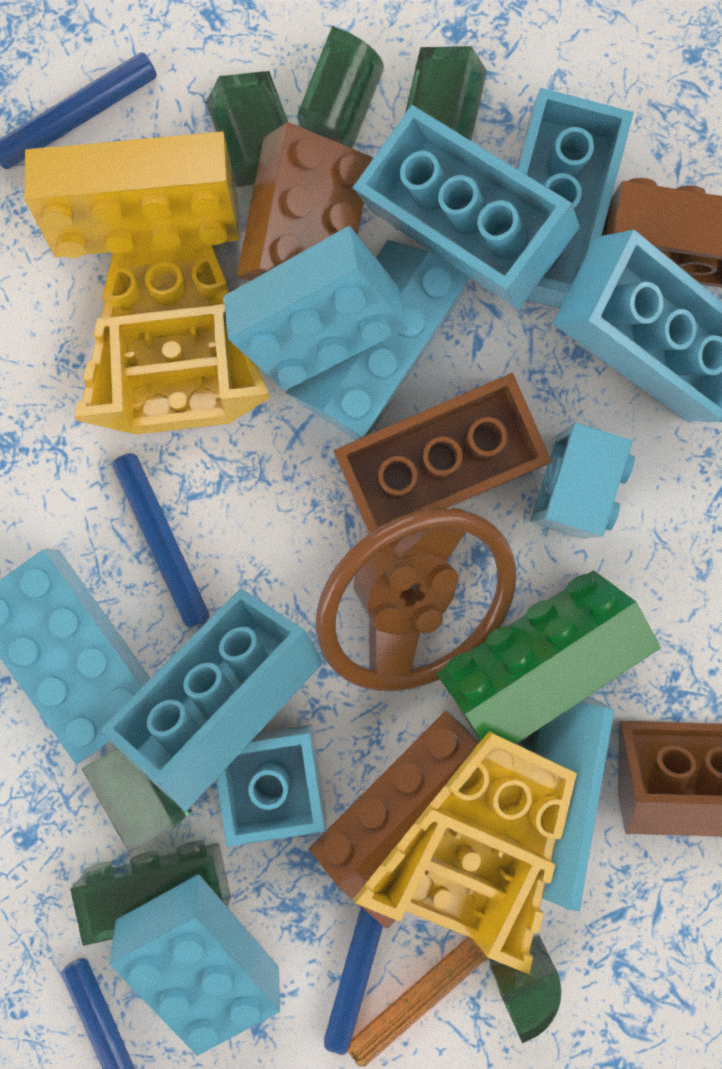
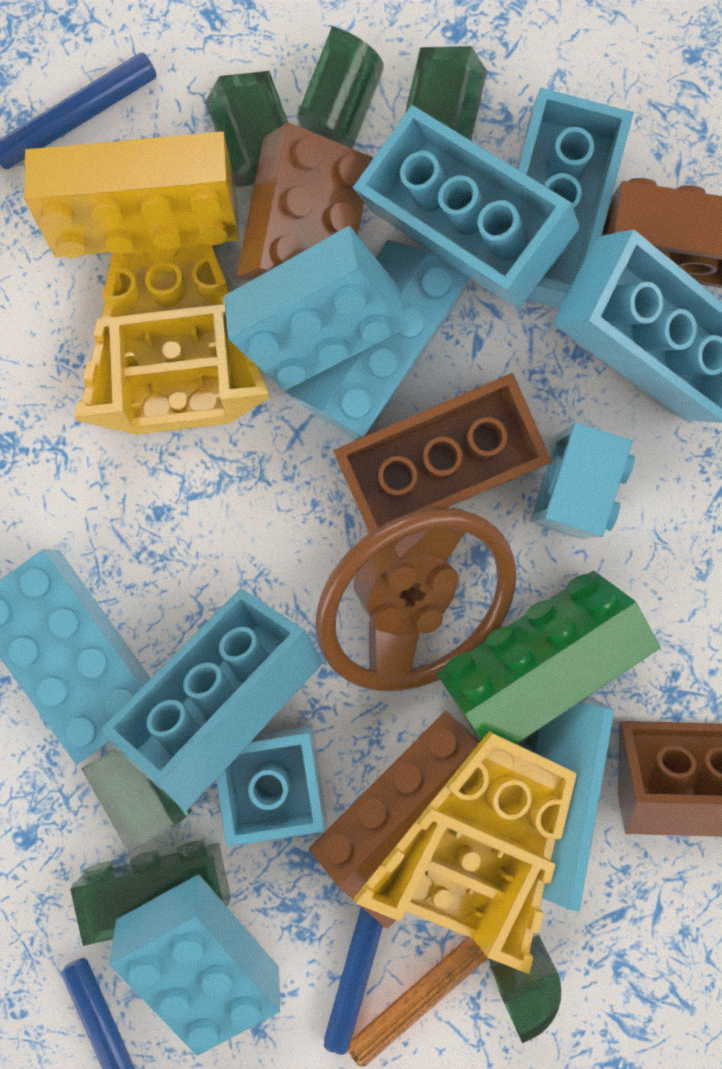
blue axle [112,453,210,628] -> none

